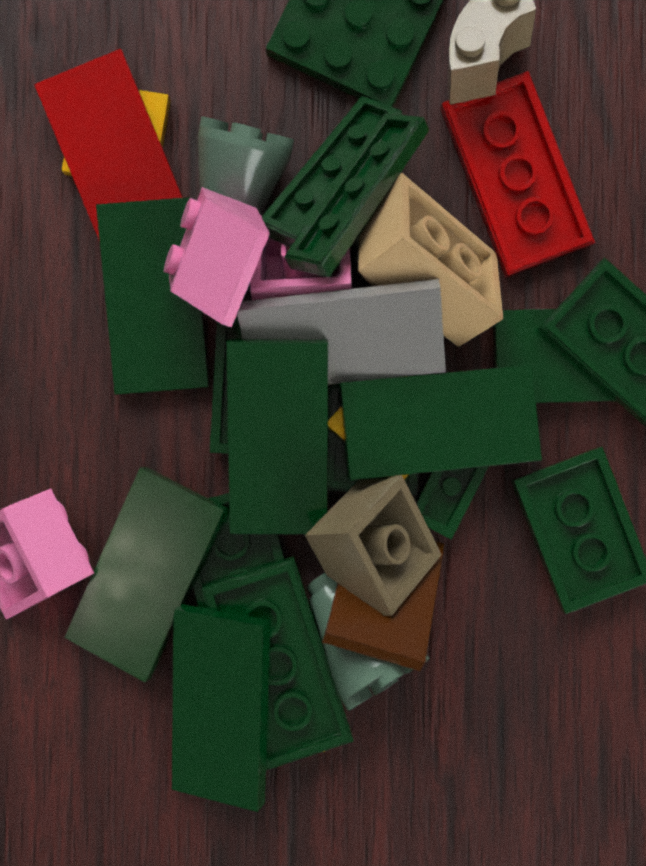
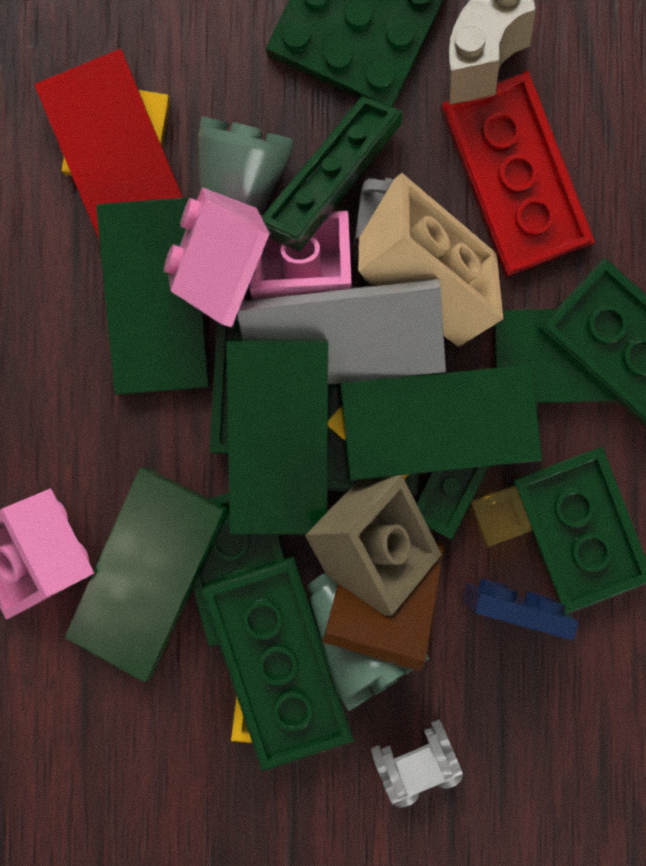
dark green tile [172,604,270,812] -> none
dark green tile [284,113,429,277] -> none
none -> light grey piece [371,719,463,808]
none -> dark blue plate [461,578,579,641]
none -> clear yellow plate [469,485,532,547]

